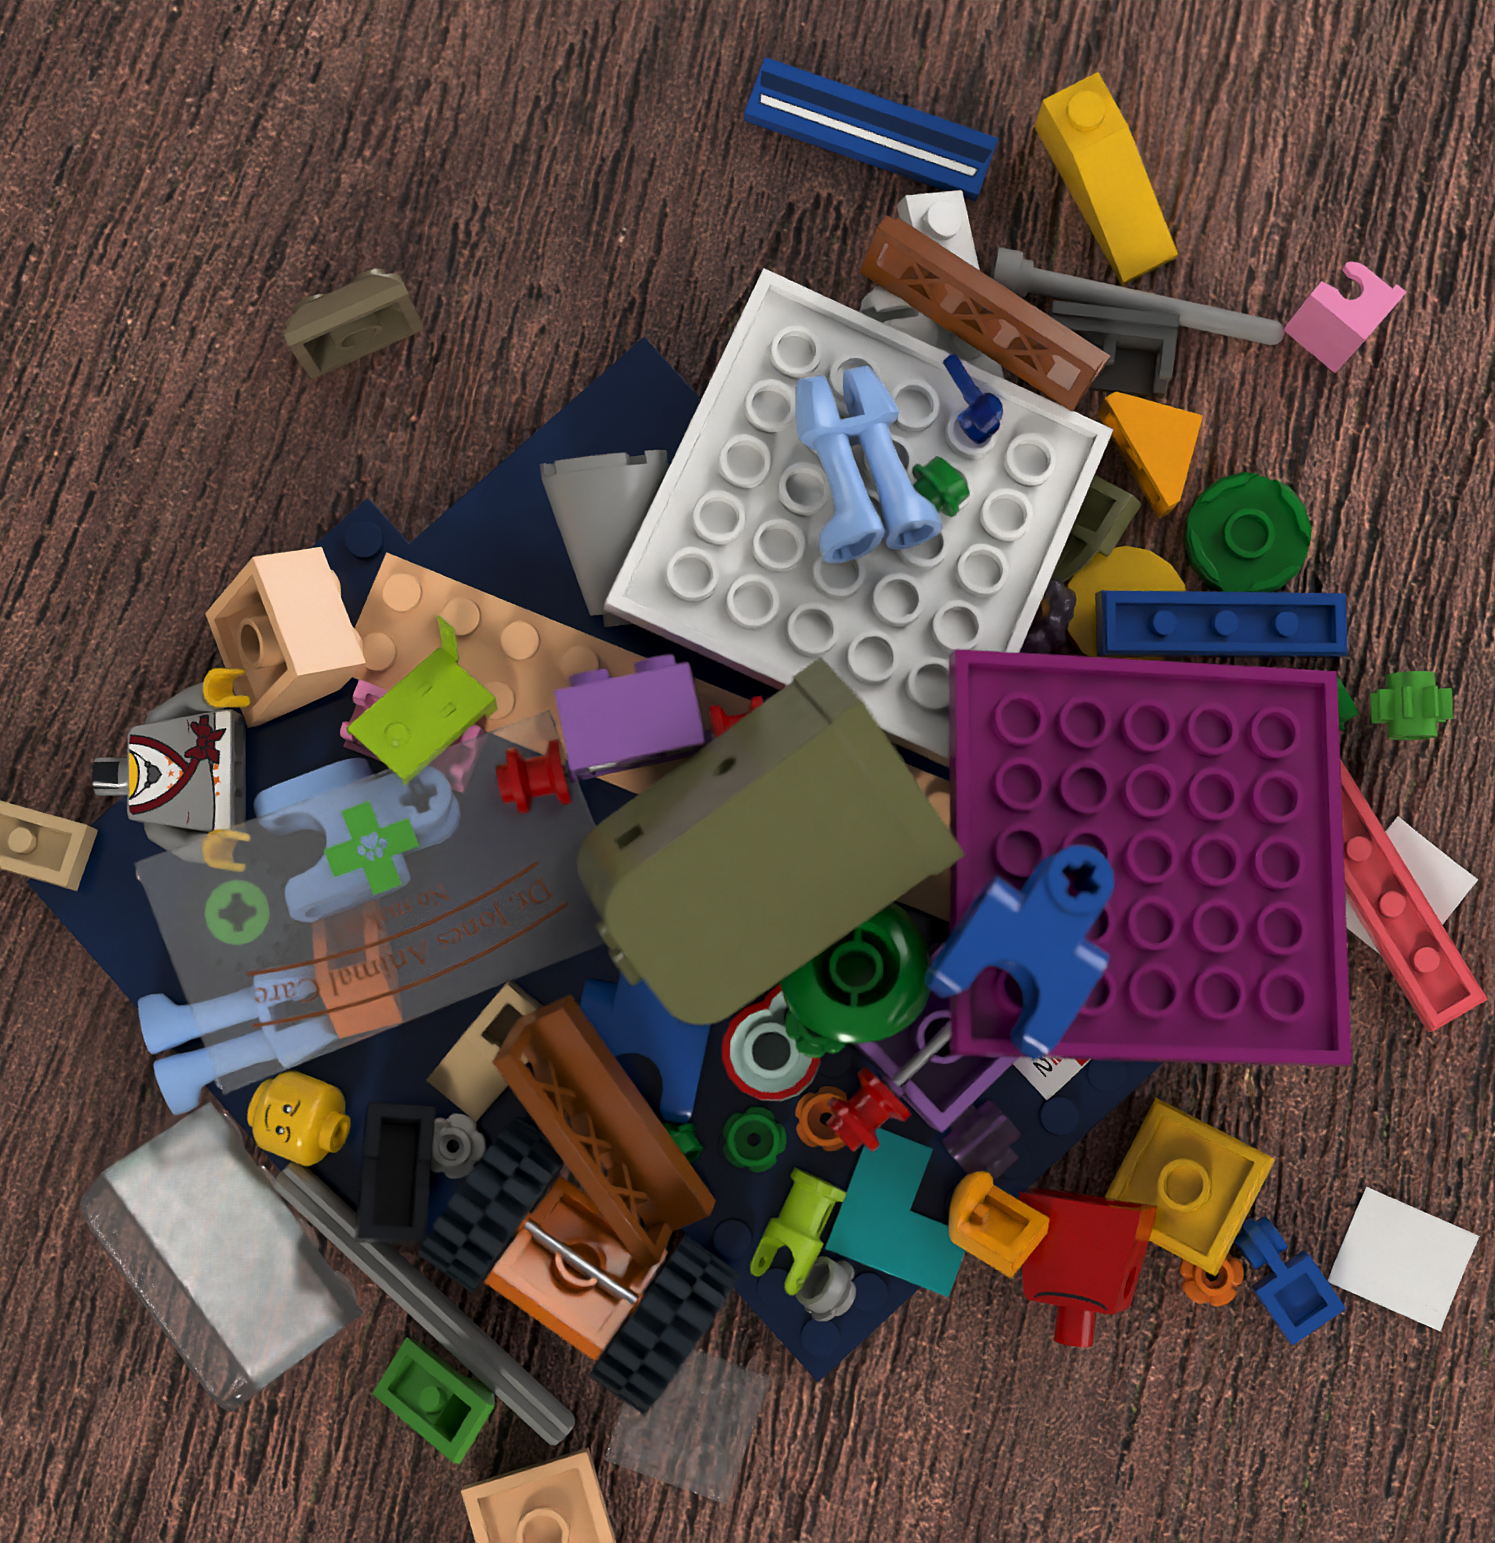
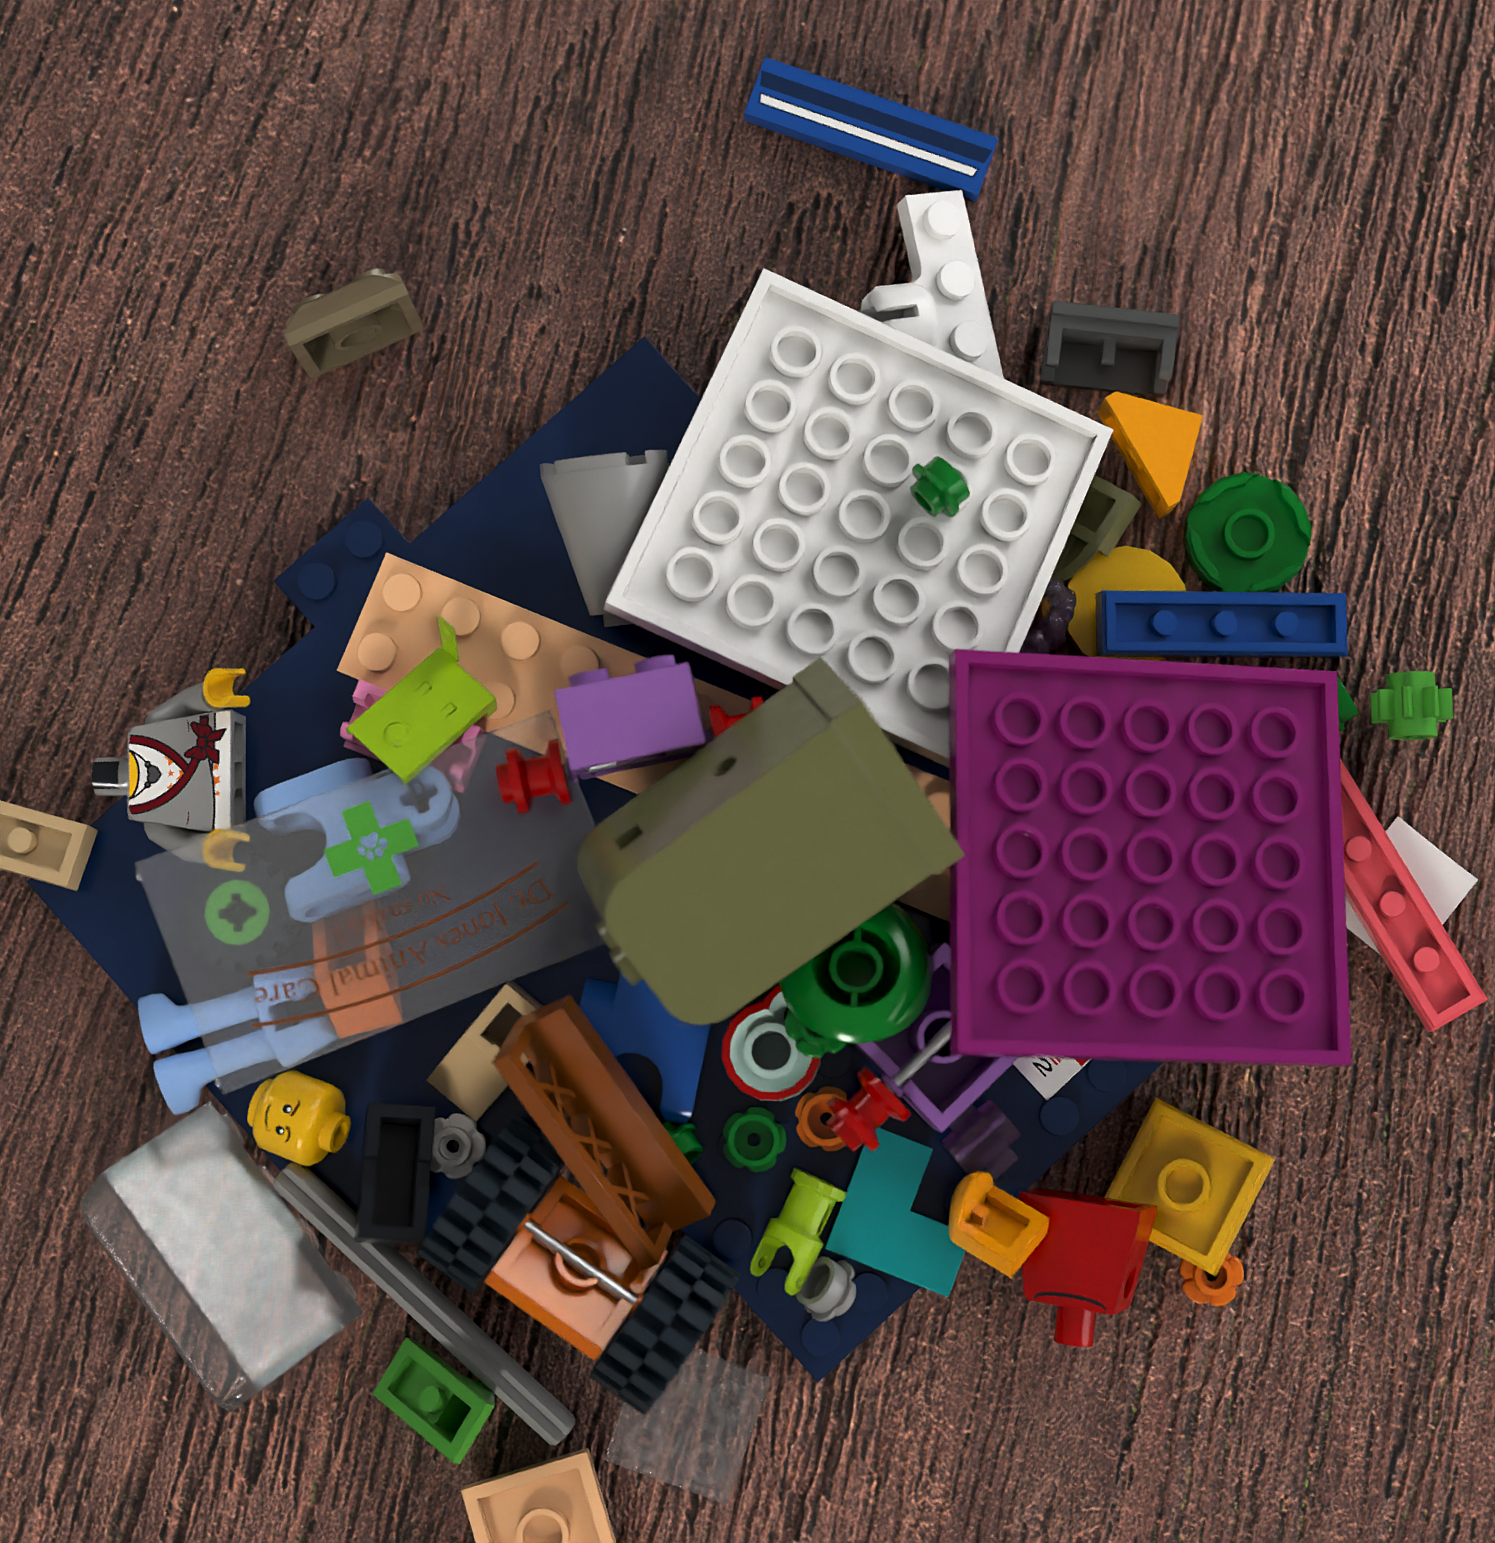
light nougat slope [205,547,366,728] -> none
light blue piece [795,365,942,564] -> none
dark orange fence [860,215,1110,412] -> none
blue piece [925,845,1114,1061] -> none
clear blue hand [943,354,1003,444] -> none
light grey piece [990,246,1285,345] -> none
yellow slope [1034,72,1178,286] -> none
blue plate [1234,1215,1346,1346] -> none
bright pink hinge [1284,262,1406,373] -> none
white sticker [1328,1187,1480,1332] -> none

